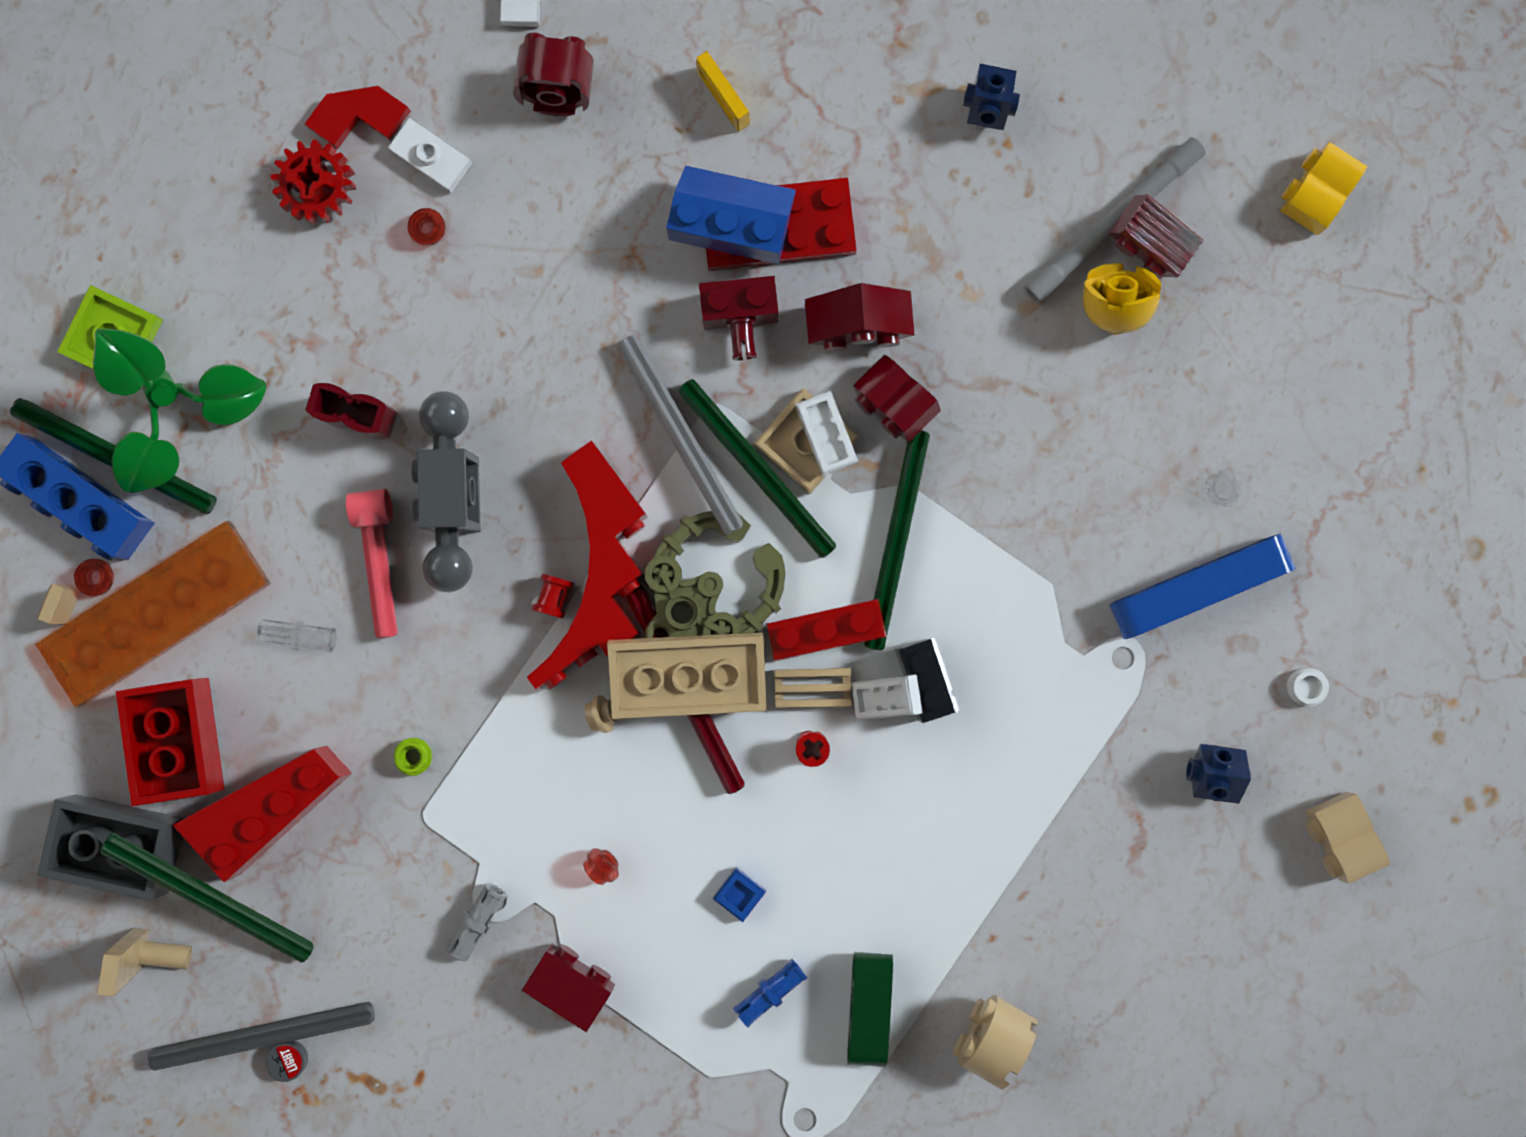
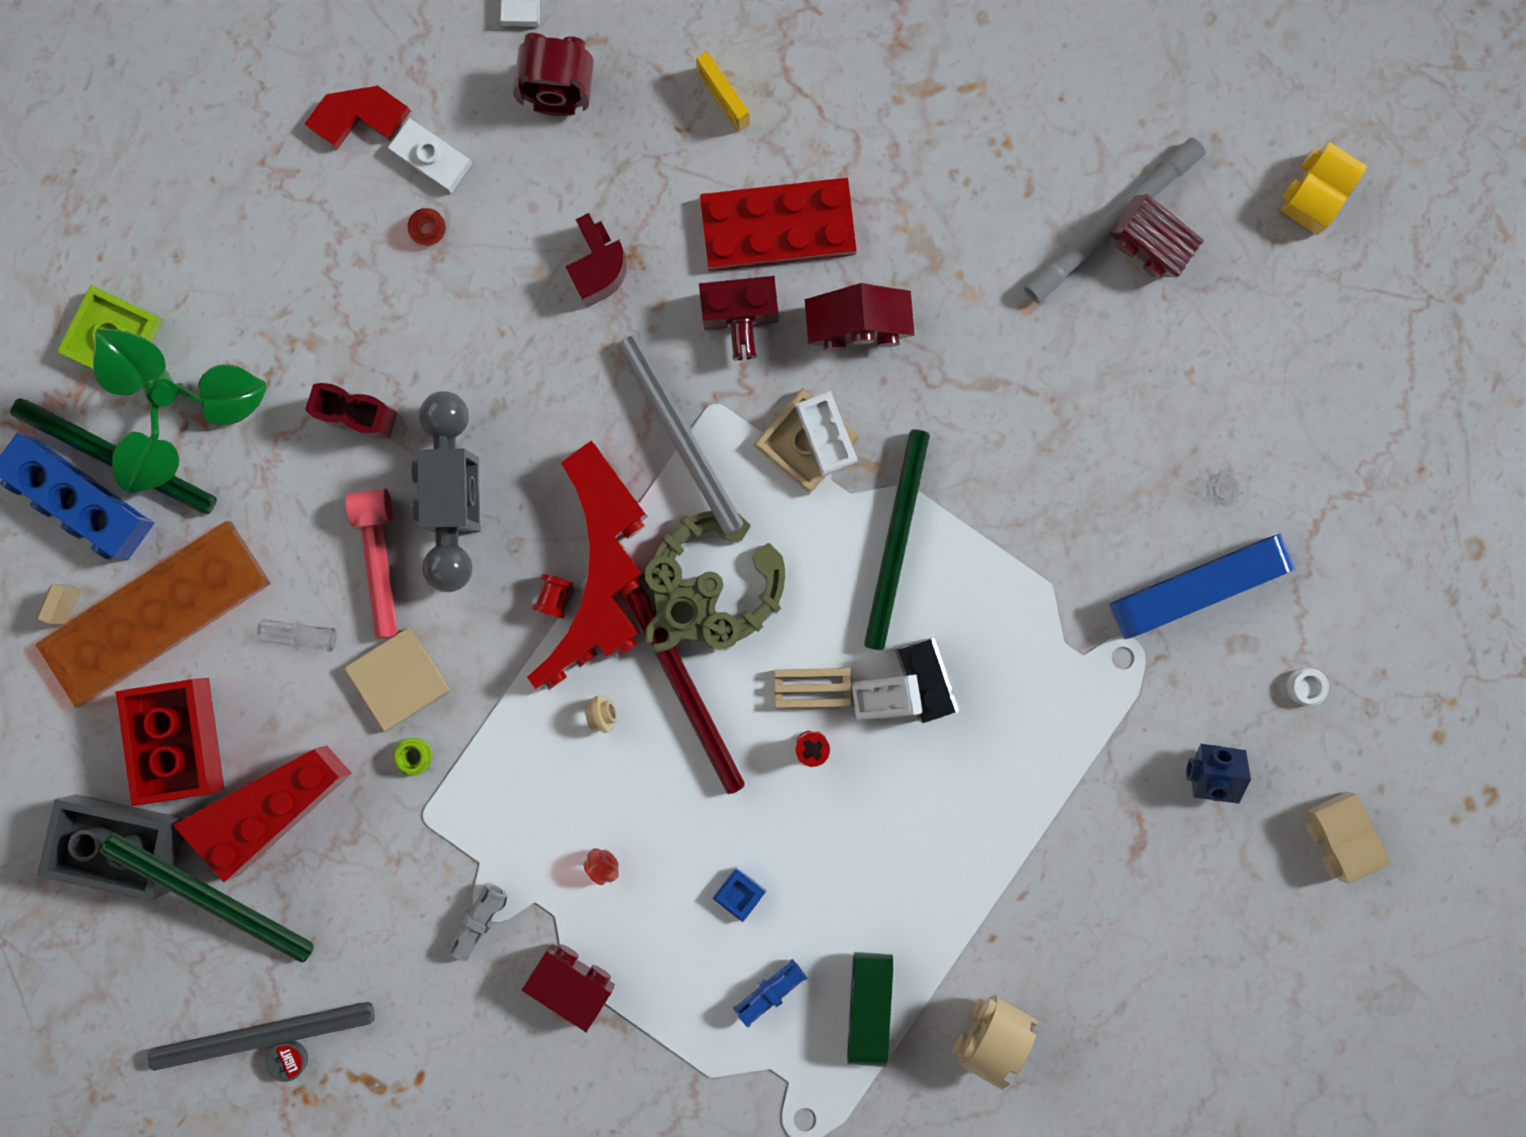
clear red plate [74,559,114,596] -> none
tan piece [97,928,192,996] -> none
red gear [270,139,356,225] -> none
tan plate [607,632,767,719] -> none
blue slope [666,165,796,265] -> none
dark green axle [678,379,836,558] -> none
red plate [767,599,887,661] -> none
dark red brick [853,354,941,442] -> none
dark blue brick [963,63,1020,130] -> none
yellow cylinder [1083,263,1161,335] -> none
none -> tan tile [345,627,451,732]
none -> dark red brick [565,213,627,308]

